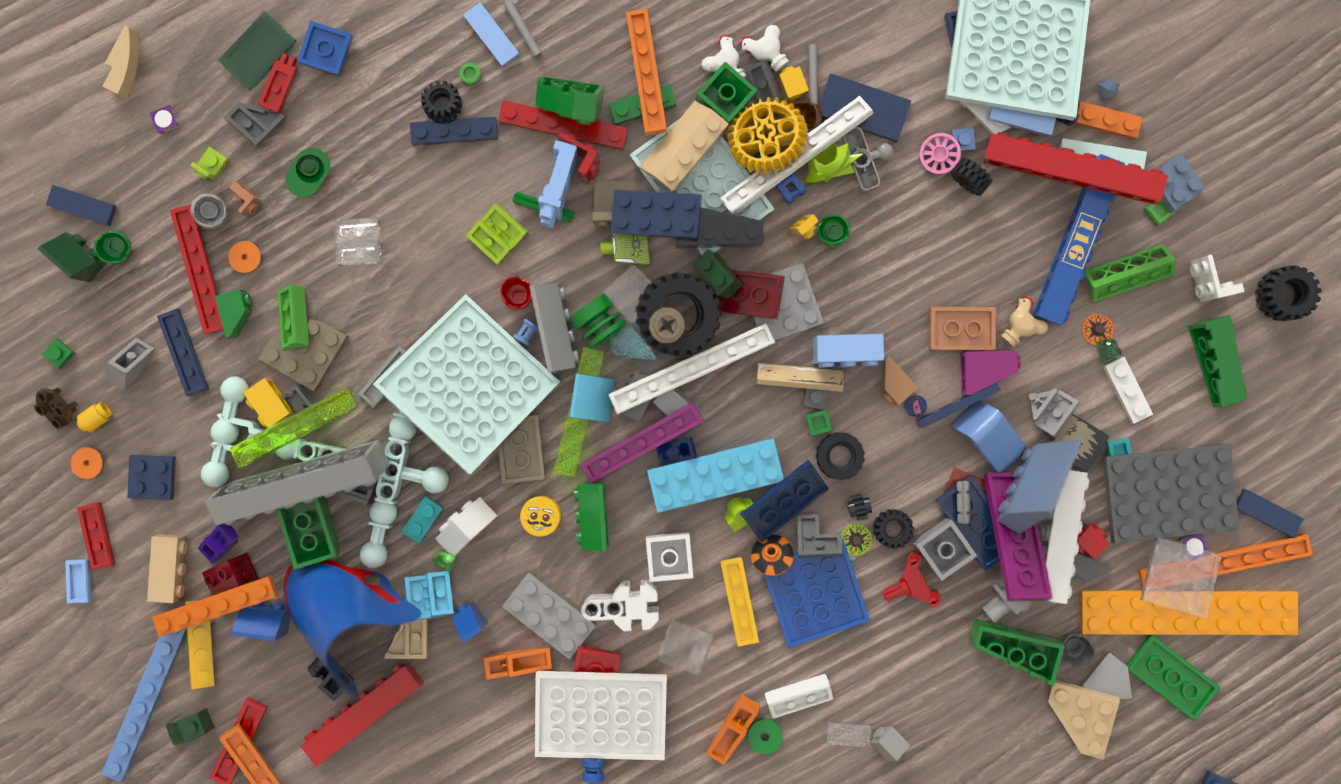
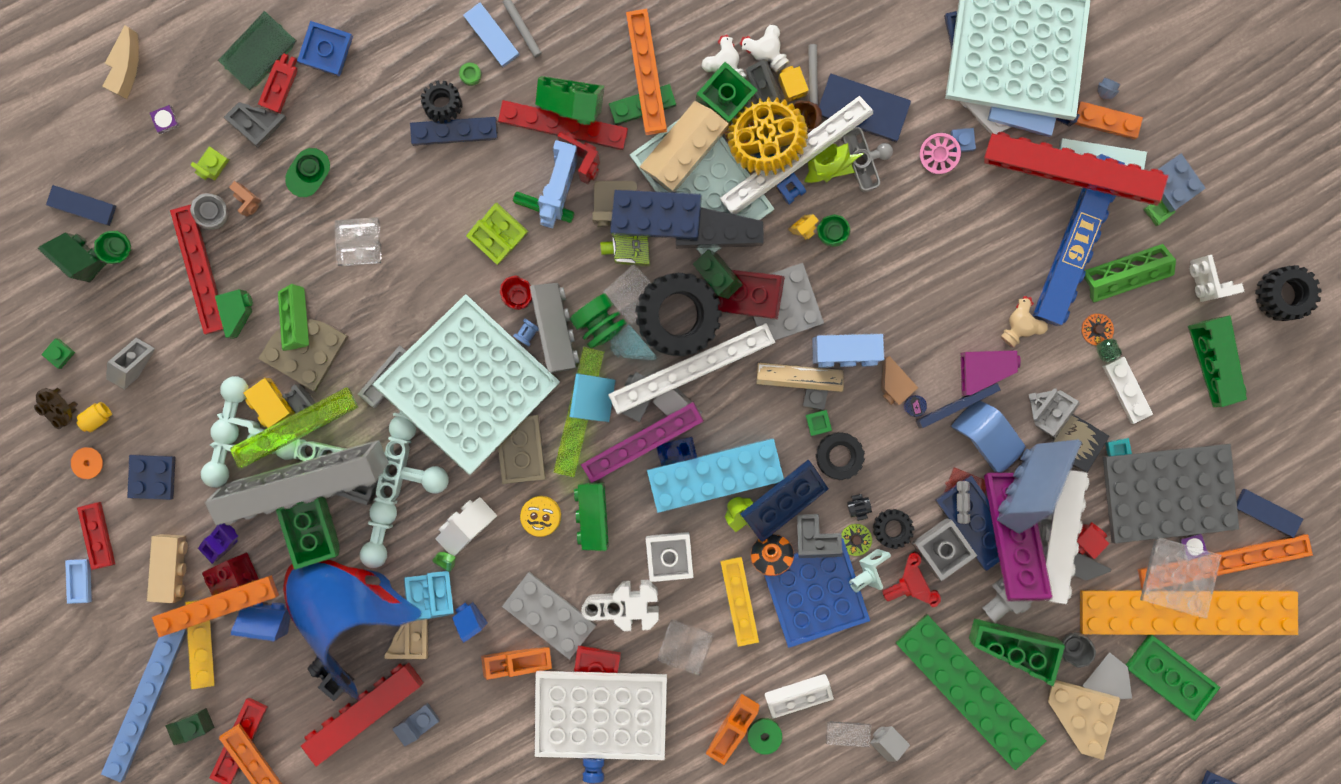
dark blue tile [157,309,209,396] -> none
orange piece [228,241,261,273] -> none
teal plate [401,496,444,544] -> none
dark tan gear [649,308,684,343] -> none
nougat plate [929,307,996,351] -> none
black tyre [950,157,993,196] -> none
none -> sand blue slope [392,703,440,746]
none -> light aqua bracket [849,549,891,592]
none -> green plate [896,614,1046,771]

